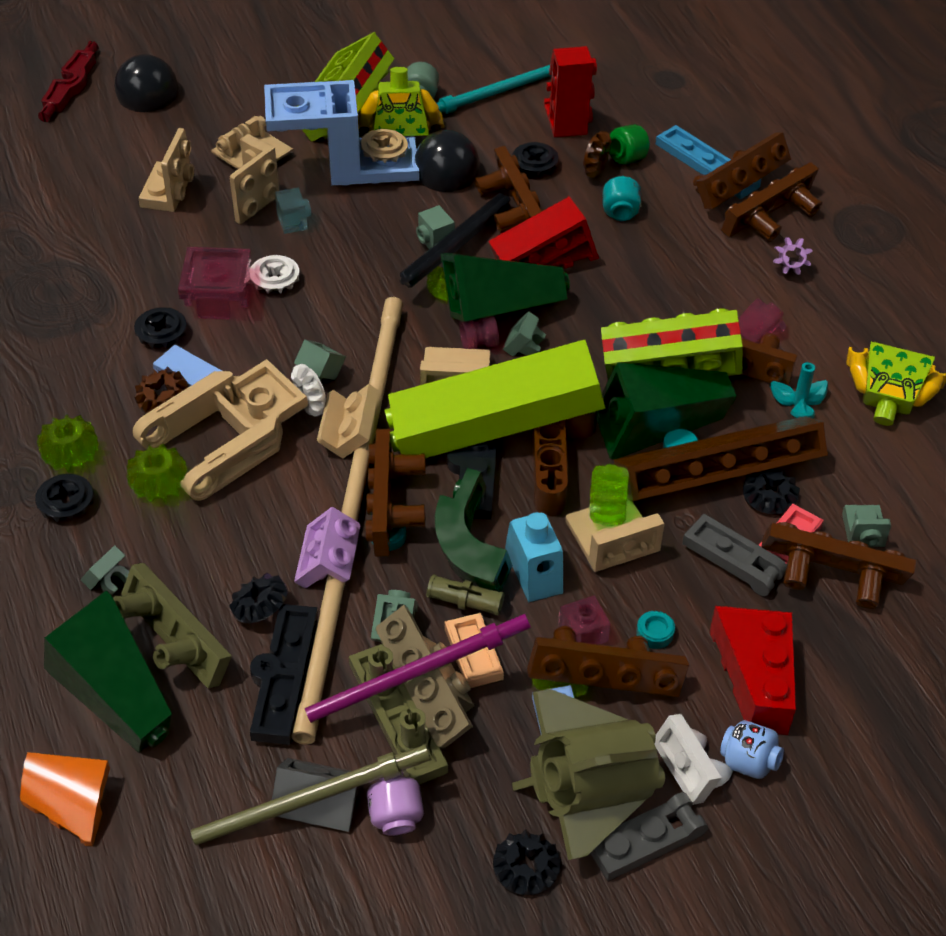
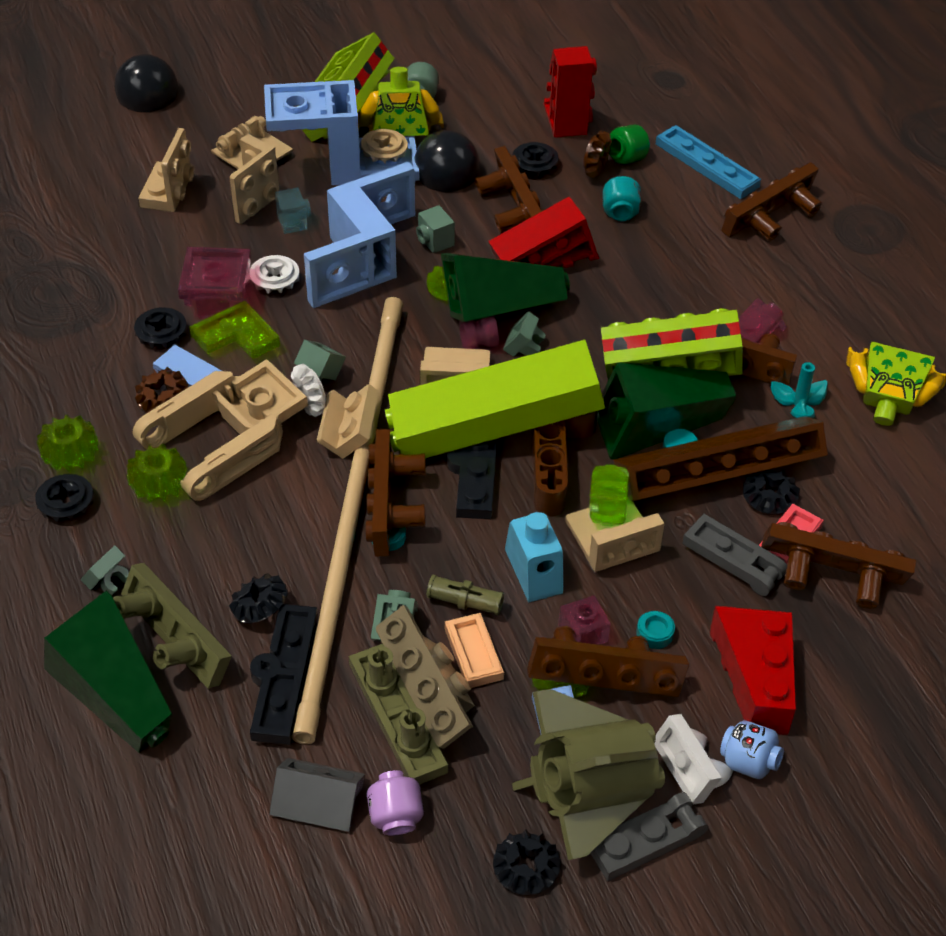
orange slope [20,752,110,847] -> none
dark red piece [38,41,99,122] -> none
olive bar [191,744,432,846] -> none
lavender bracket [294,507,360,589] -> none
magenta bar [305,614,531,723] -> none
black axle [399,193,511,288] -> none
dark green arch [435,468,513,592] -> none
teal bar [437,65,552,115] -> none
reddish brown plate [693,132,791,209] -> none
lavender gear [773,237,812,275] -> none
sand green bracket [842,505,891,548] -> none
none -> clear neon green plate [189,301,280,359]
none -> light blue bracket [304,162,415,308]

